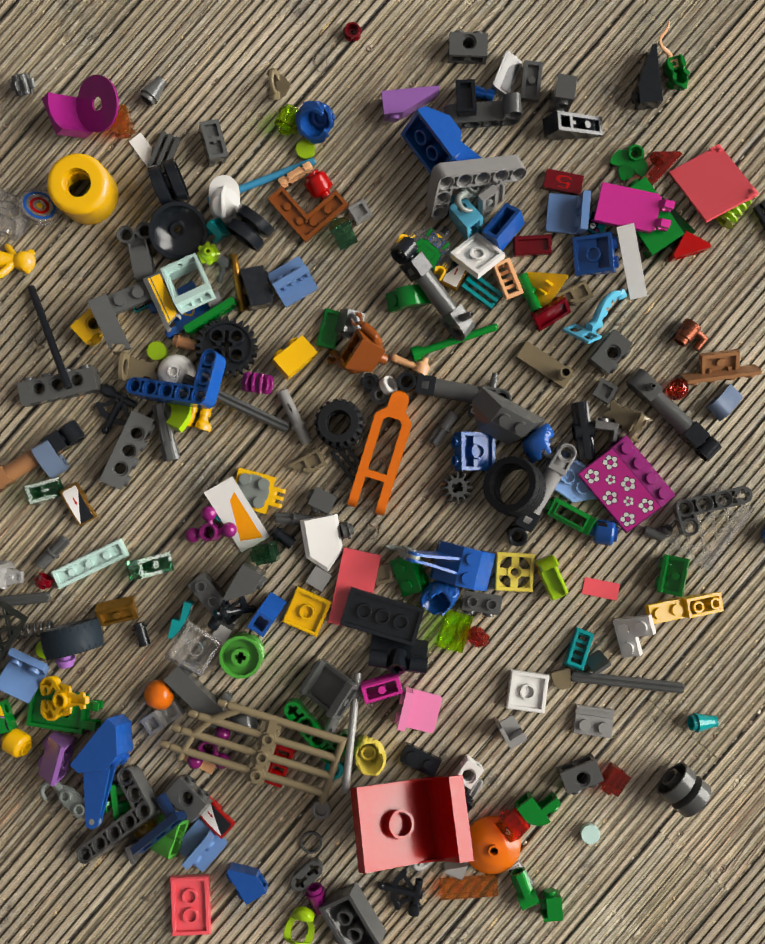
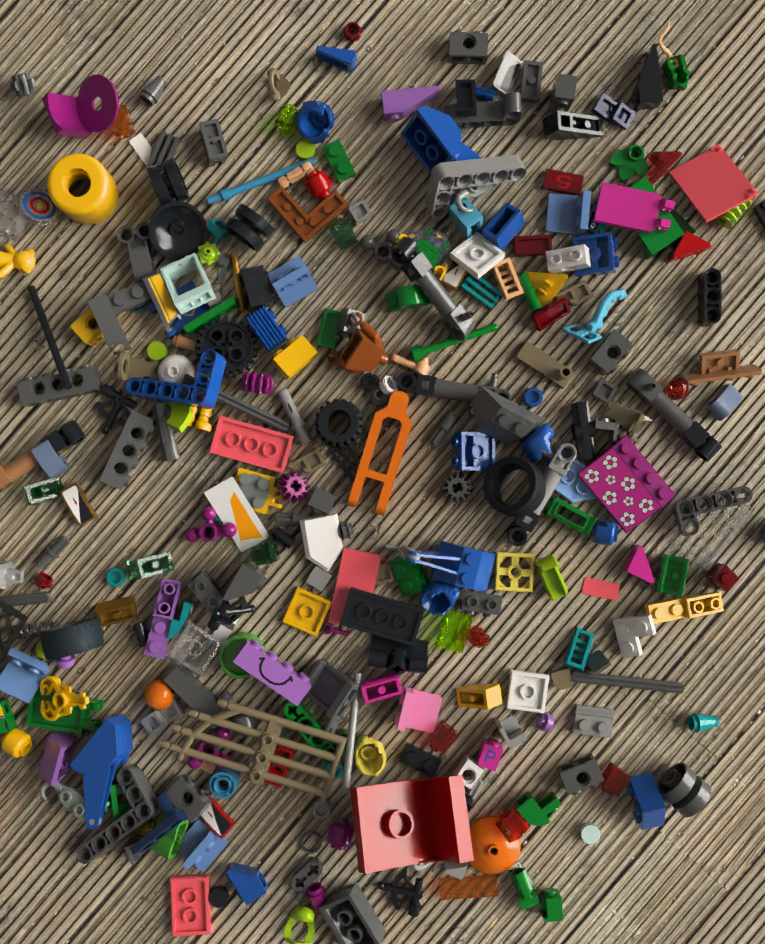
light aqua tile [51,538,130,589] -> none
white piece [209,175,240,223] -> none
blue slope [247,592,287,637] -> none
light grey plate [478,179,506,216] -> none
white sticker [616,223,647,300] -> none
dark grey arm [642,524,673,541] -> none
copper piece [673,318,708,352] -> none
none -> teal tile [106,567,127,587]
none -> medium lavender slope [143,578,182,659]
none -> dark azure wheel [209,768,240,799]
none -> black tile [209,886,229,908]
none -> coral plate [210,416,294,473]
none -> medium lavender brick [233,638,311,706]
none -> blue brick [245,306,288,352]
none -> magenta gear [277,470,310,504]
none -> blue slope [316,45,357,72]
none -> green plate [322,139,356,184]
none -> magenta hand [322,622,349,636]
none -> magenta head [327,819,354,850]
none -> dark grey piece [359,229,402,271]
none -> clear red brick [428,719,459,754]
none -> yellow slope [456,683,502,709]
none -> dark pink brick [475,738,503,771]
none -> blue tile [523,388,543,407]
none -> medium lavender plate [537,712,554,732]
none -> white brick [546,244,591,274]
none -> slope [591,92,636,130]
none -> dark pink slope [622,544,655,583]
none -> blue brick [626,772,666,830]
none -> black beam [698,268,722,327]
none -> dark red brick [705,563,740,592]

